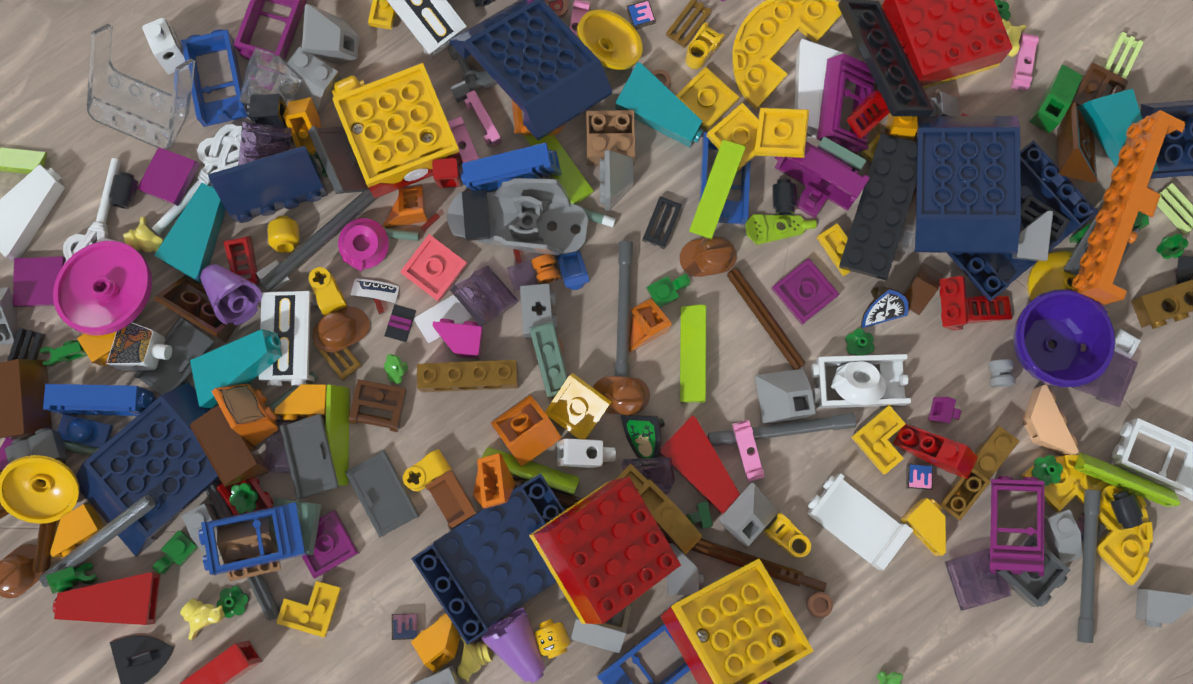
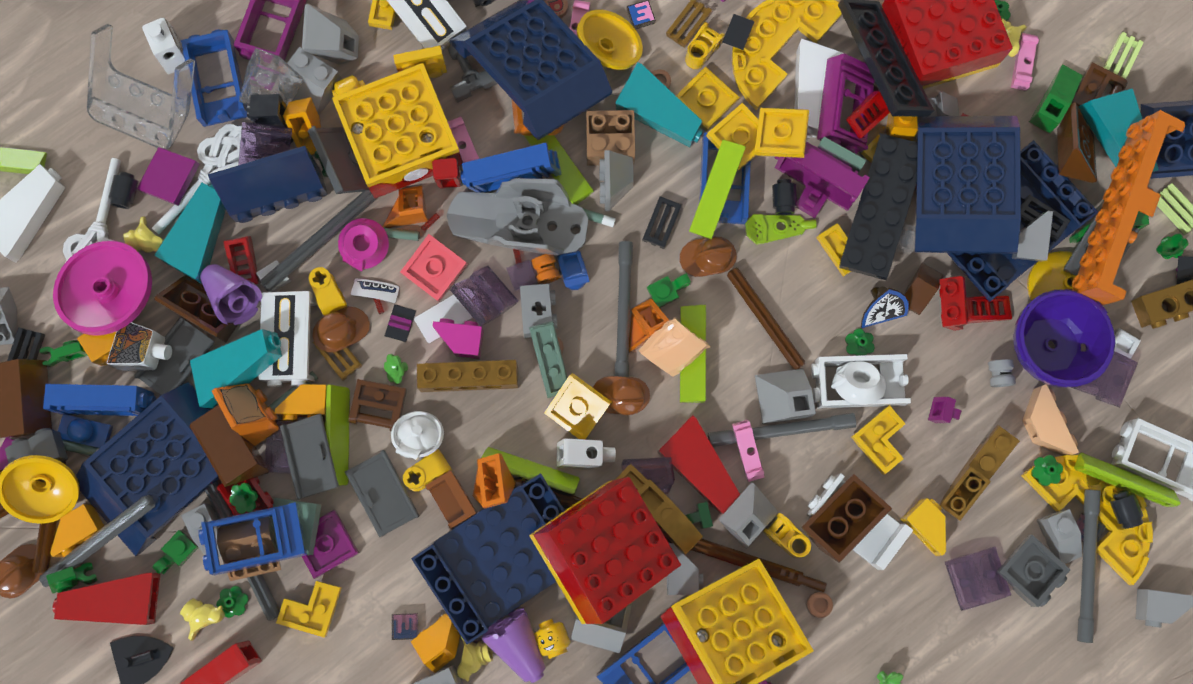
magenta tile [13,256,66,307] -> none
yellow head [267,215,300,253] -> none
black tile [462,190,491,241] -> none
bright pink piece [464,90,502,147] -> none
orange slope [491,395,562,467] -> none
shield [621,415,665,470] -> none
magenta tile [771,258,840,325] -> none
red slope [893,423,978,479] -> none
tile [906,463,933,490] -> none
magenta door [990,476,1045,577] -> none
none -> white piece [391,411,444,461]
none -> yellow plate [393,45,447,78]
none -> light nougat slope [638,318,711,377]
none -> black piece [722,14,754,50]
none -> reddish brown slope [802,474,892,563]

